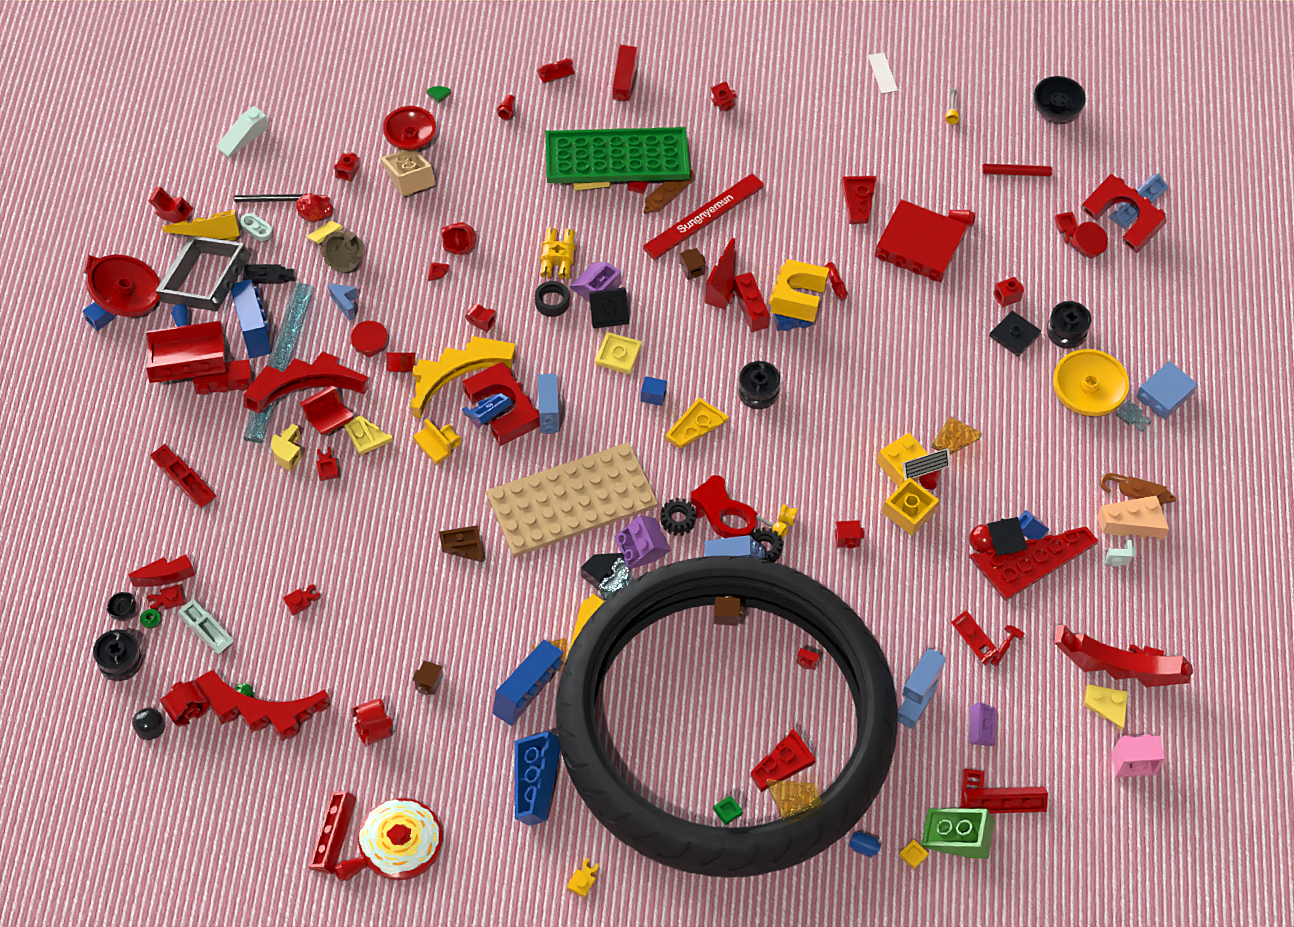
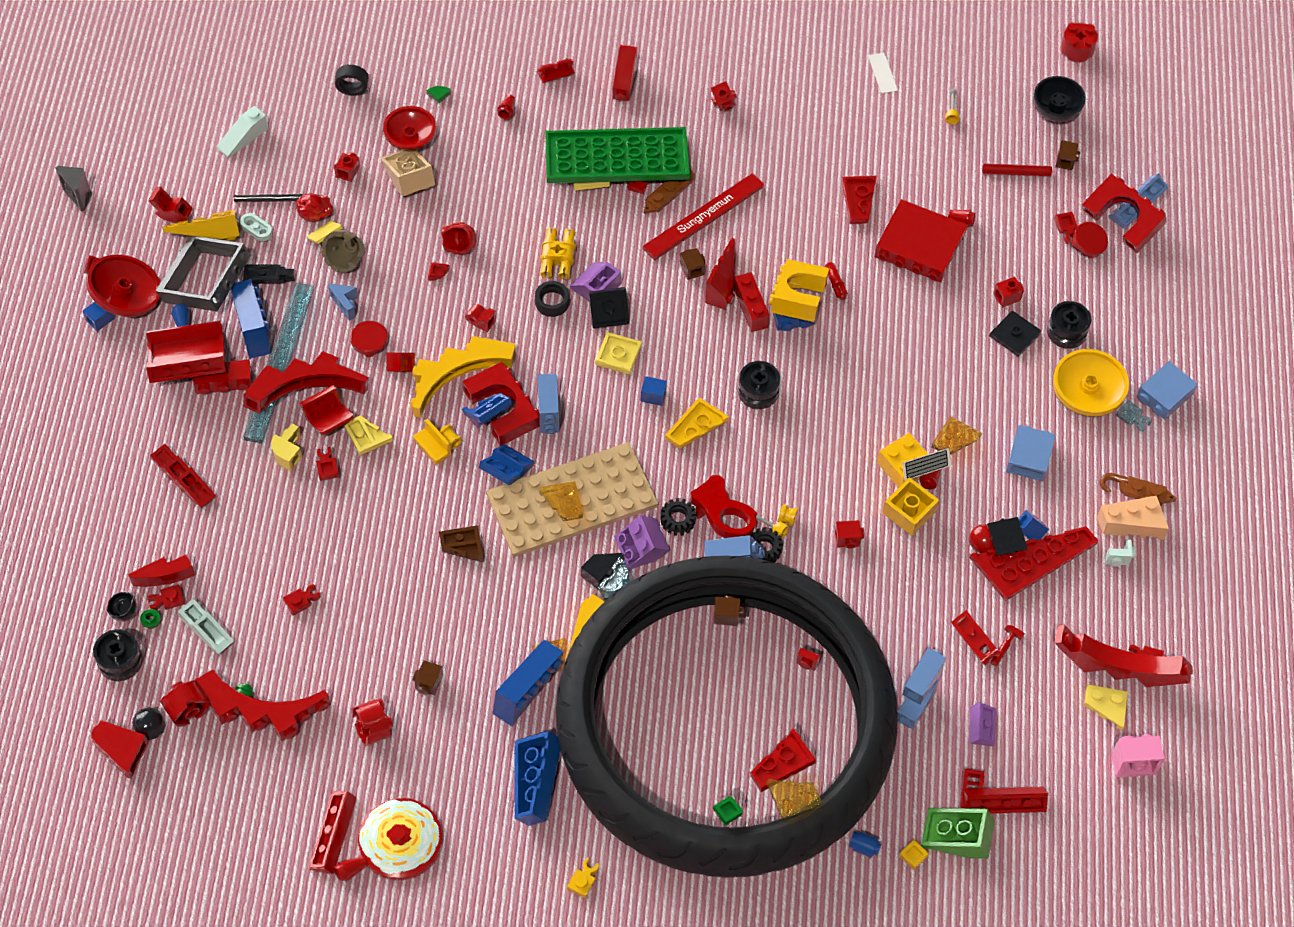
none -> dark grey slope [55,166,90,212]
none -> red slope [91,720,149,779]
none -> black tyre [335,65,369,96]
none -> blue slope [479,444,534,485]
none -> clear yellow wing [539,481,583,521]
none -> medium blue brick [1006,425,1056,482]
none -> reddish brown brick [1055,140,1081,171]
none -> red brick [1060,22,1098,62]

